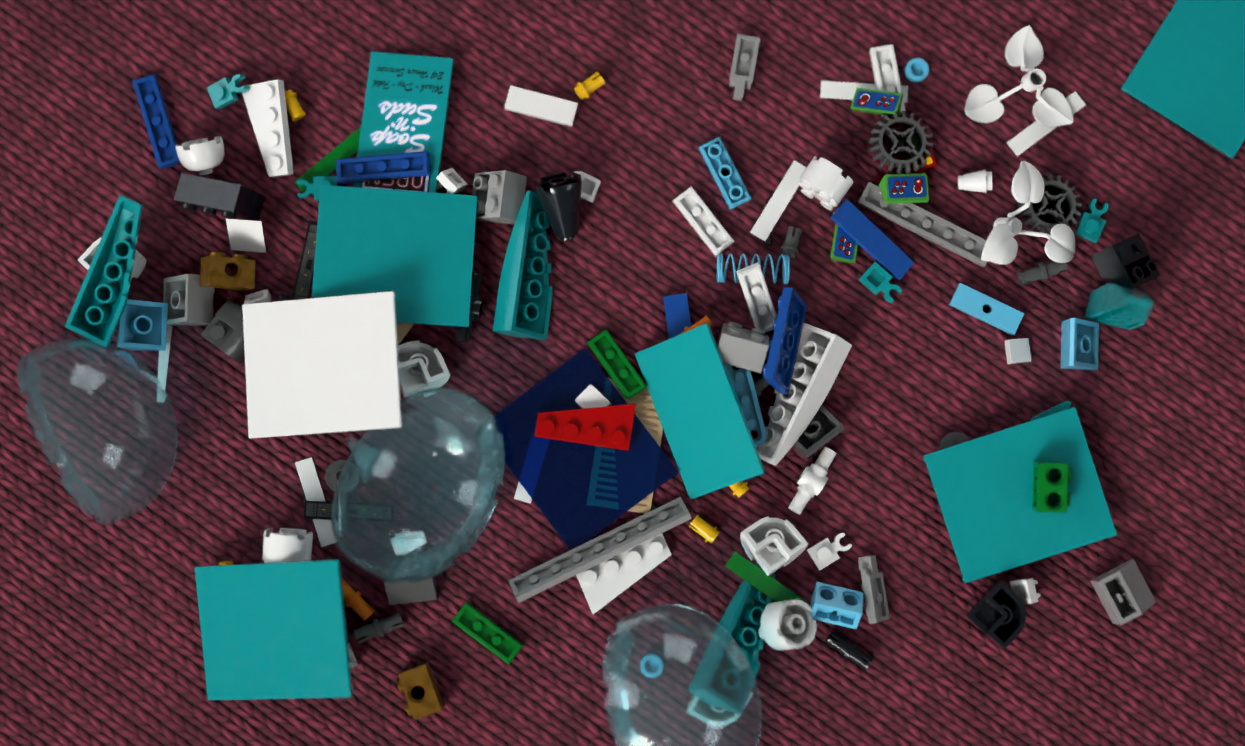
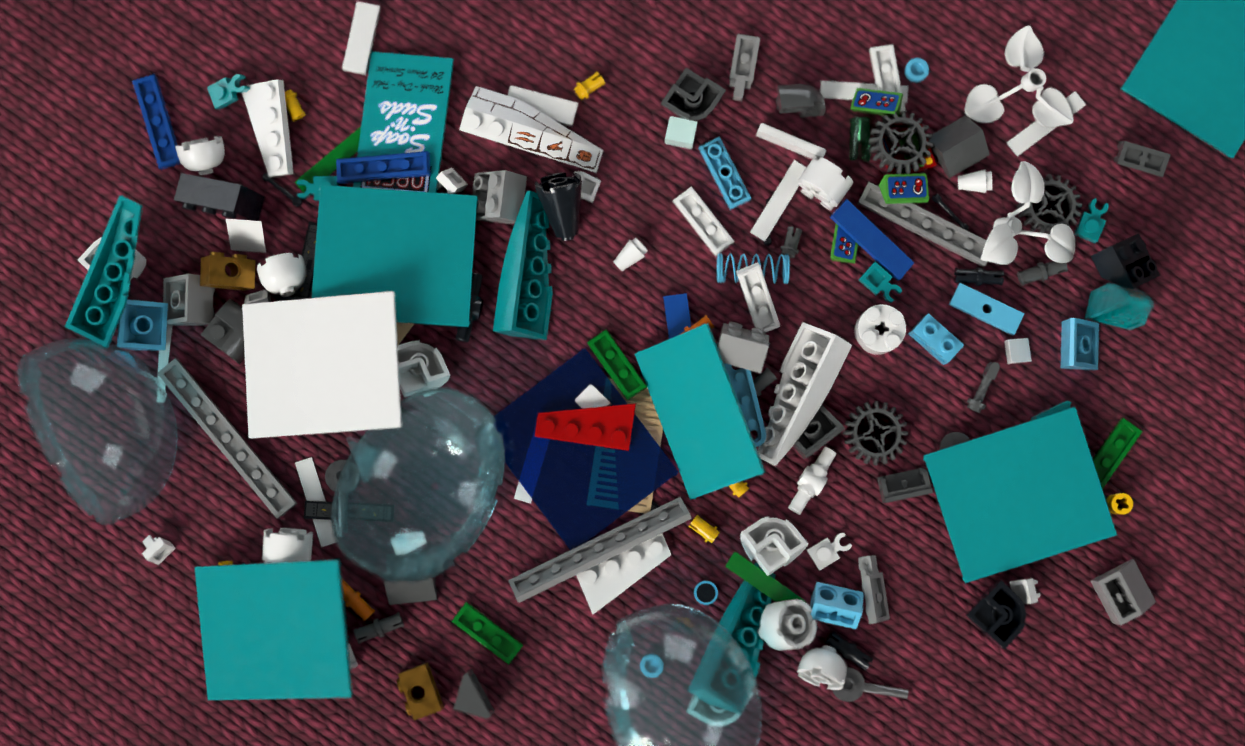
blue plate [763,287,807,394] -> none
green brick [1032,462,1072,513] -> none
none -> white tile [142,535,176,565]
none -> light grey plate [157,358,298,519]
none -> white cylinder [257,253,307,297]
none -> black hinge [262,173,302,207]
none -> white tile [342,1,381,75]
none -> dark grey slope [453,669,495,719]
none -> white wedge [459,86,603,173]
none -> white cone [613,237,648,272]
none -> dark grey brick [661,68,726,121]
none -> light aqua panel [665,116,697,149]
none -> black tile [694,581,718,605]
none -> white tile [756,123,826,160]
none -> dark grey brick [776,84,826,117]
none -> white cylinder [797,646,847,690]
none -> flat silver piece [832,667,908,702]
none -> dark grey gear [843,401,908,466]
none -> clear green hinge [849,117,871,162]
none -> white brick [854,304,906,355]
none -> dark grey hinge [877,468,933,503]
none -> medium azure brick [908,313,964,365]
none -> dark grey slope [928,115,990,179]
none -> black hinge [932,193,969,231]
none -> black pin [954,267,1004,286]
none -> dark grey hinge [967,362,1000,413]
none -> green tile [1092,418,1143,489]
none -> yellow bush [1106,493,1133,515]
none -> dark grey hinge [1114,141,1171,177]

